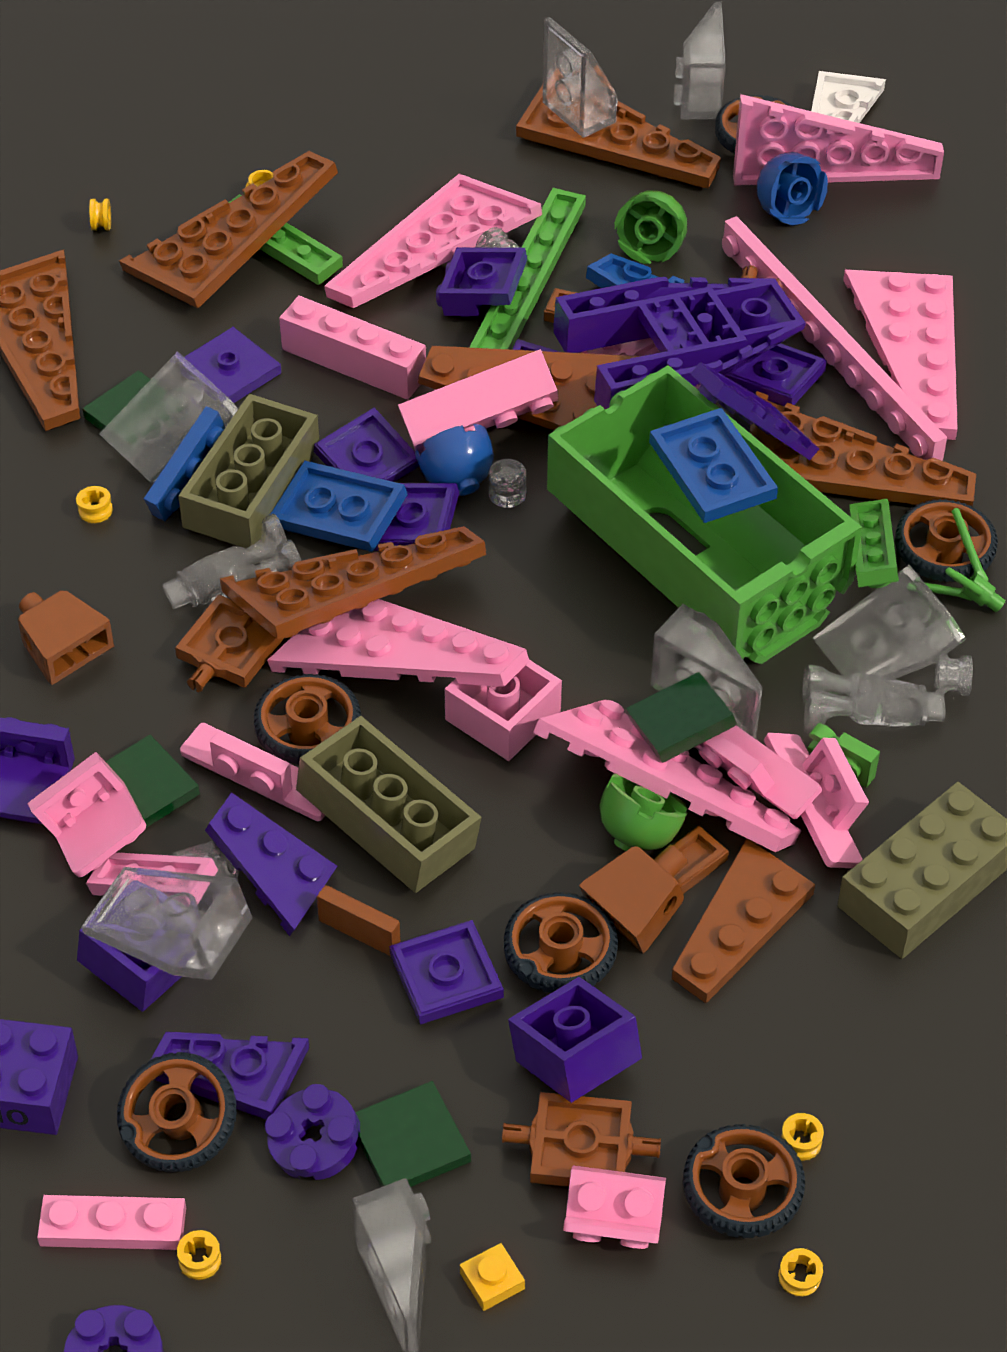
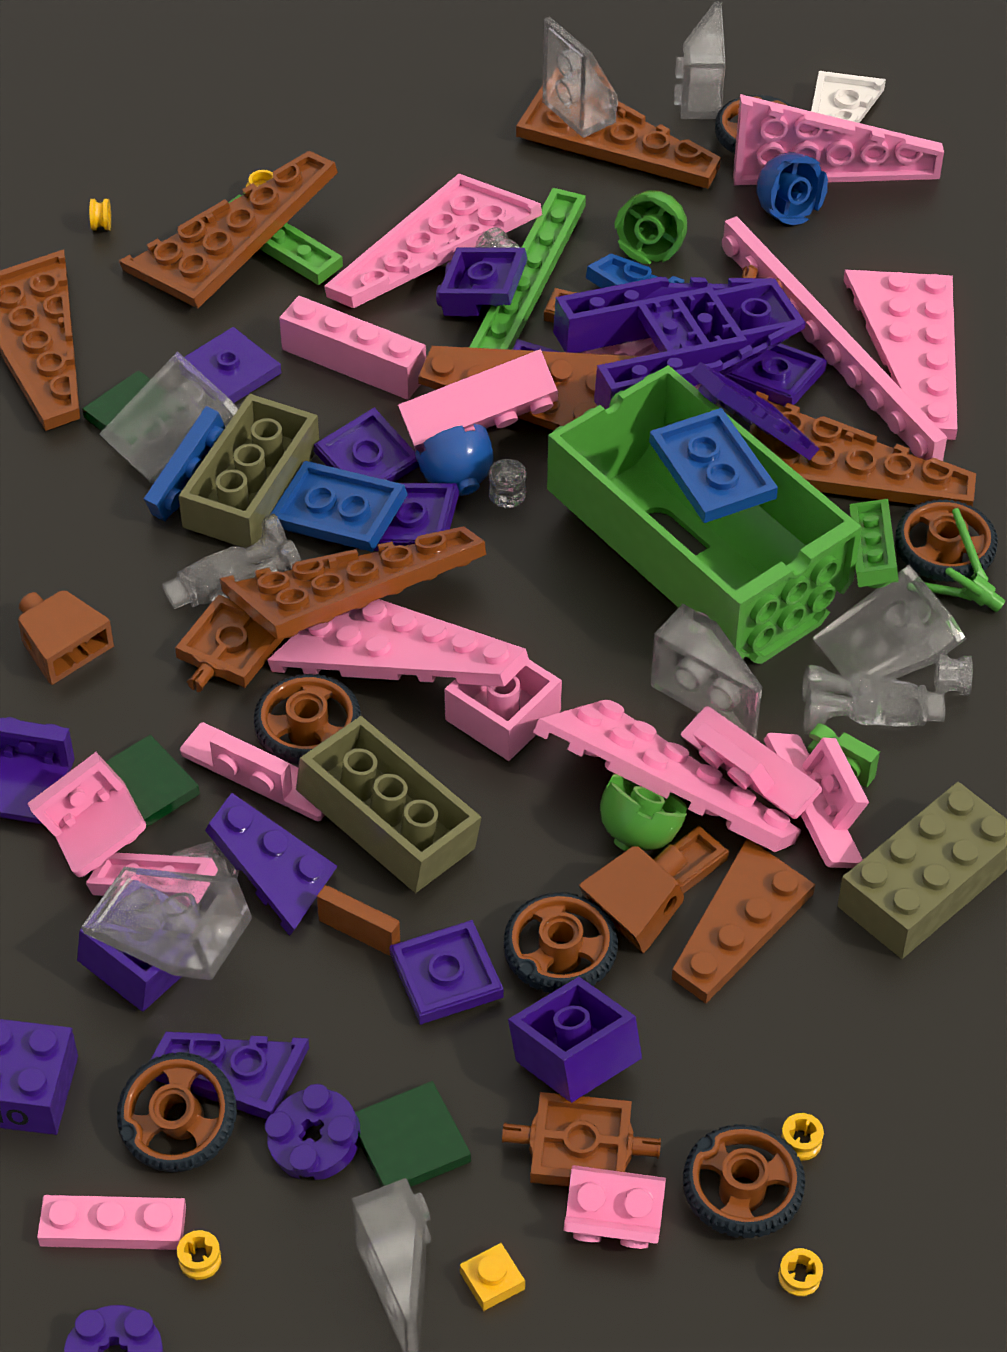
yellow bush [76,486,113,523] -> none
dark green tile [625,672,737,763] -> none

